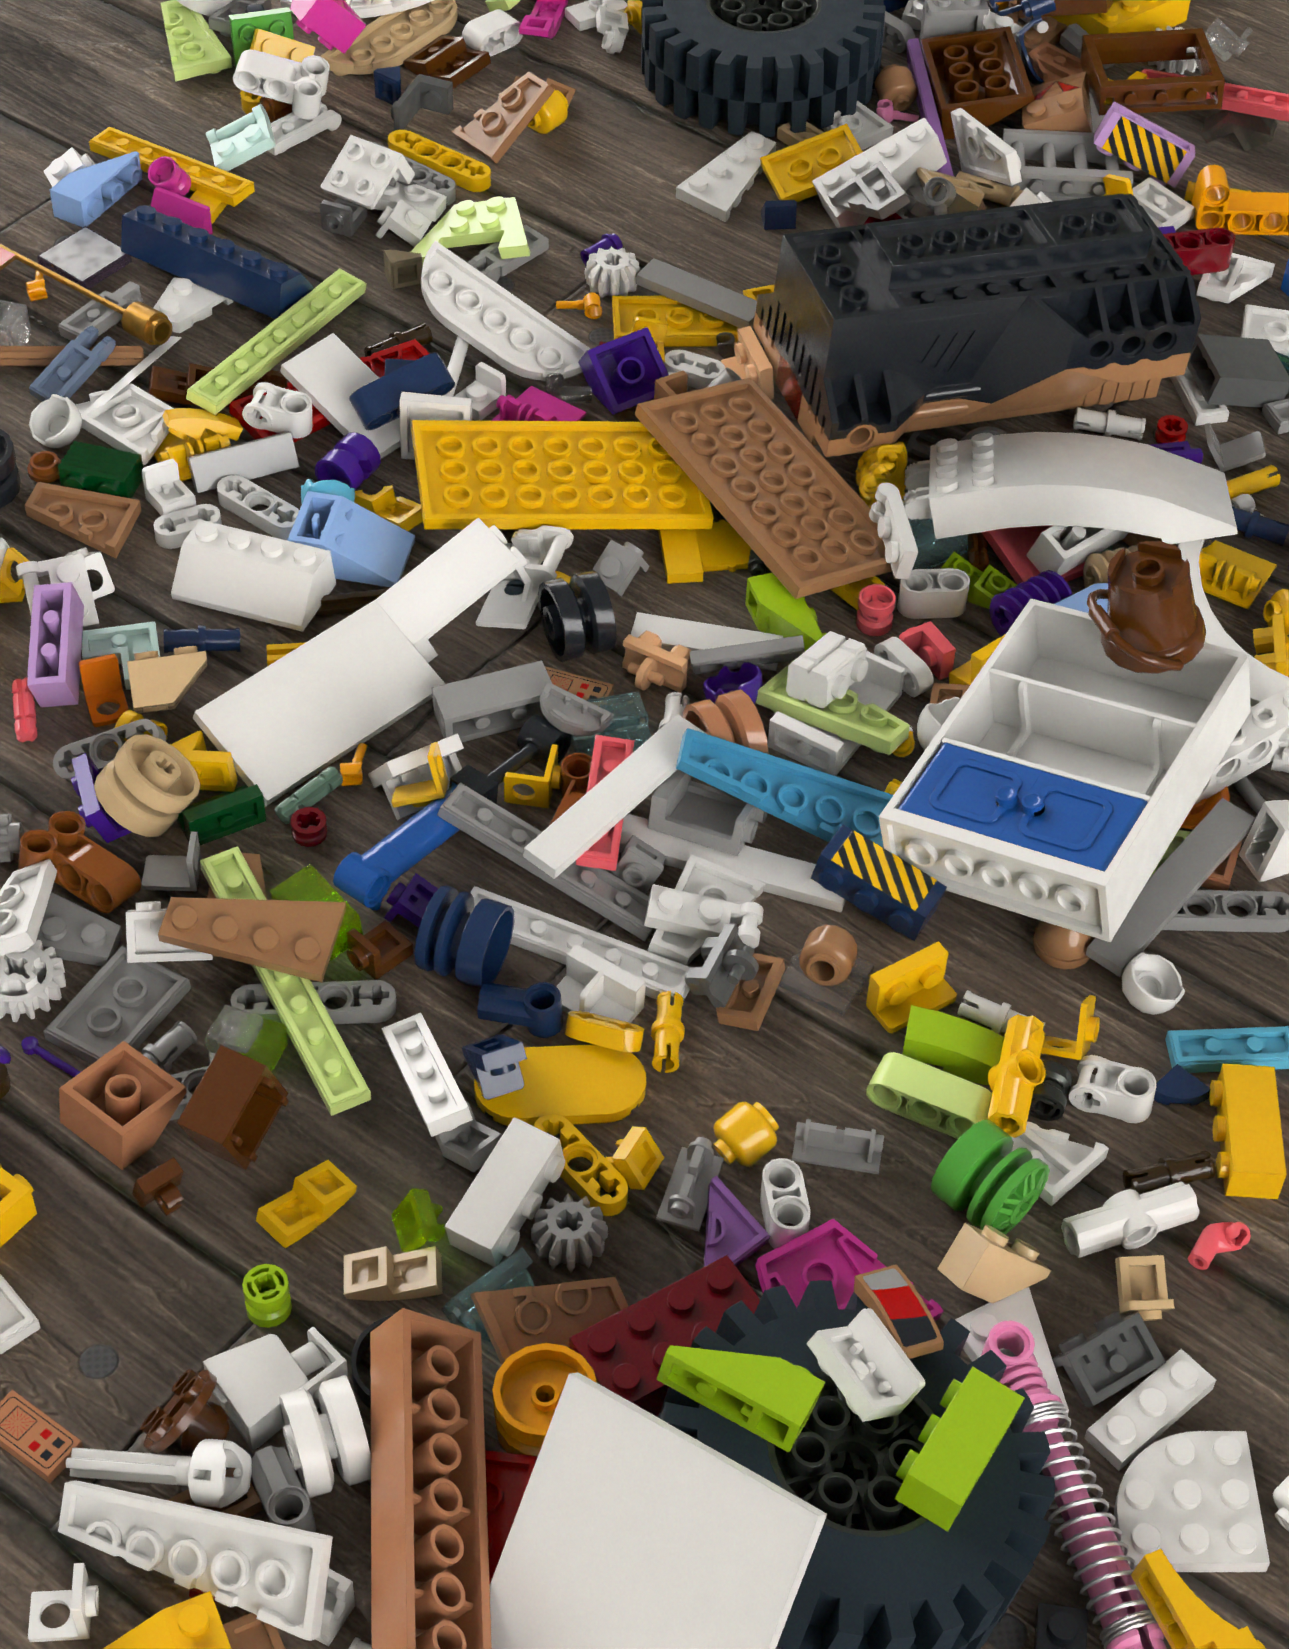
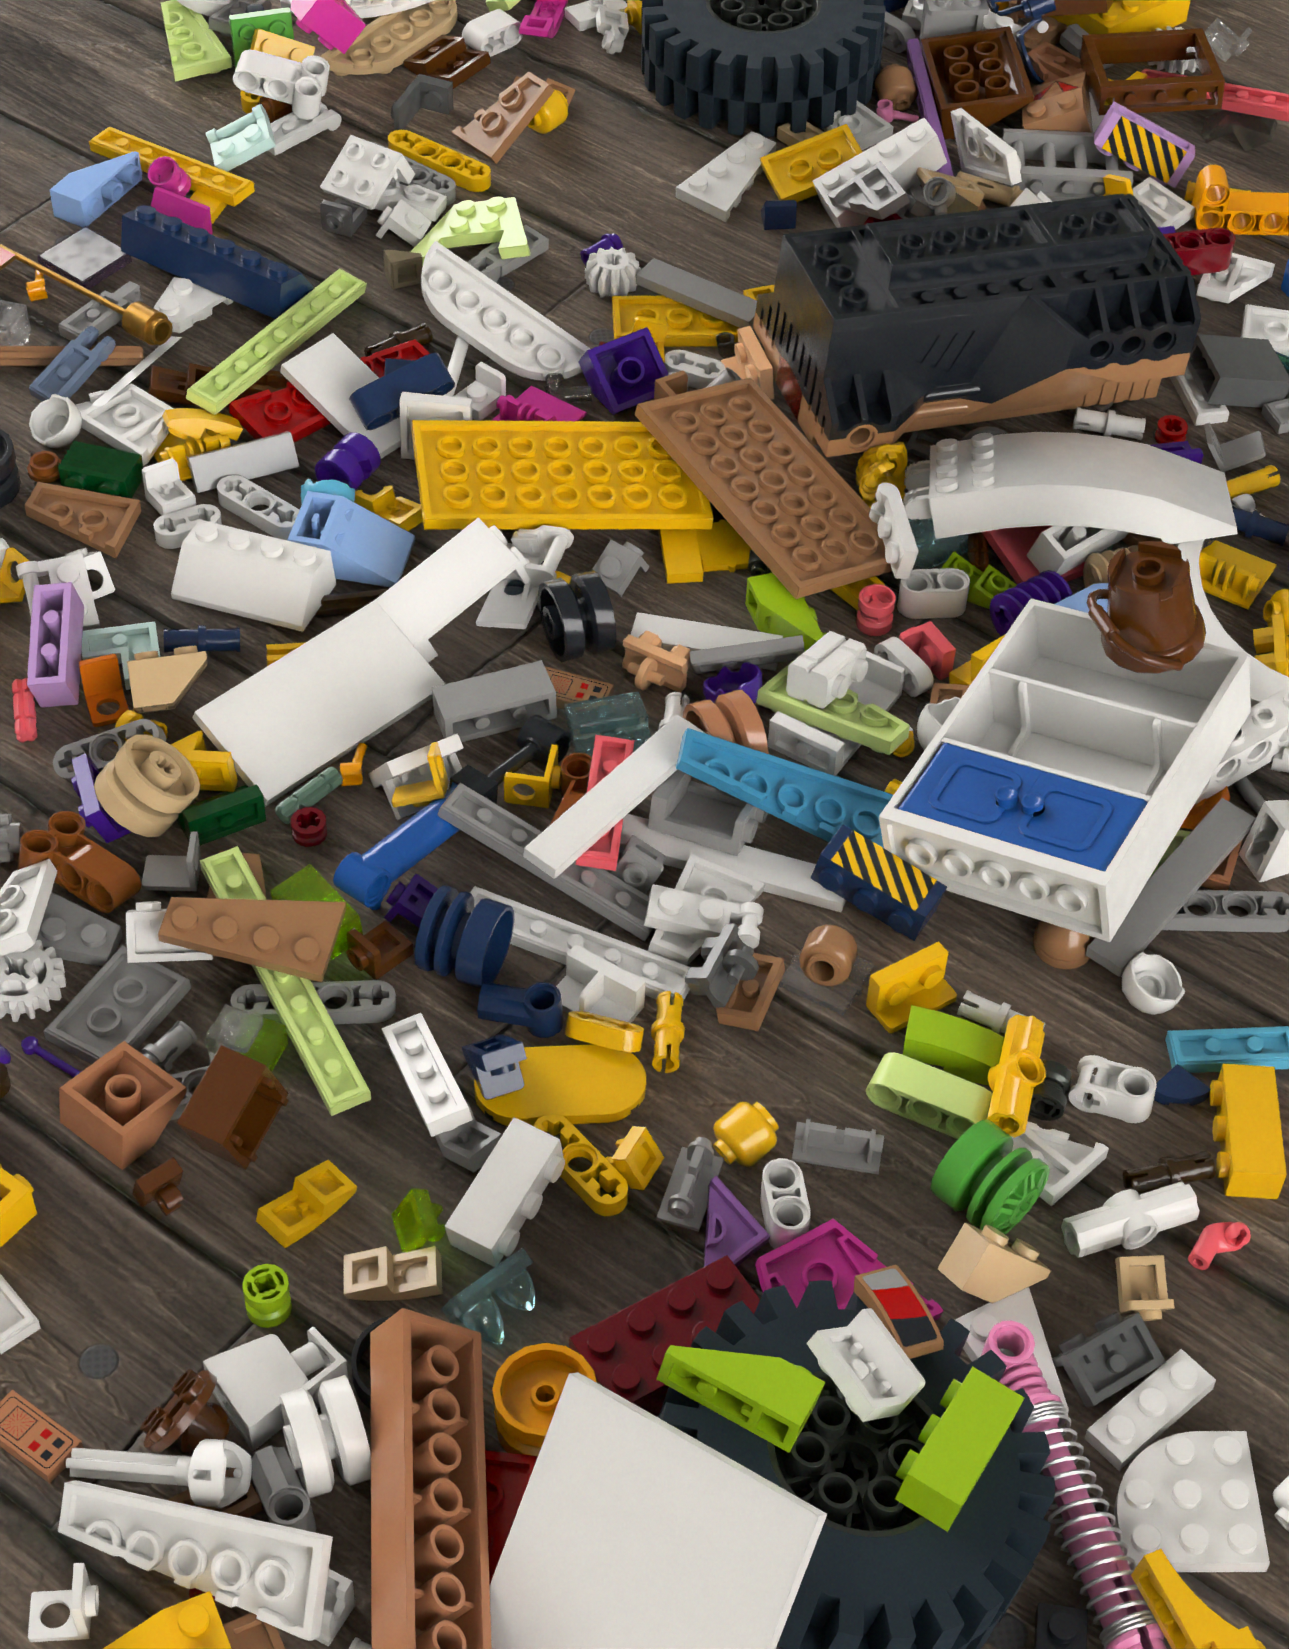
white bracket [44,147,95,187] -> none
white piece [242,382,313,439] -> none
dark blue slope [374,66,401,105] -> none
medium nougat wing [470,1277,629,1364] -> none
light grey gear [531,1193,608,1273] -> none
light grey tile [539,681,615,736] -> none
light orange hand [556,292,602,319] -> none
yellow bracket [1041,995,1100,1060] -> none

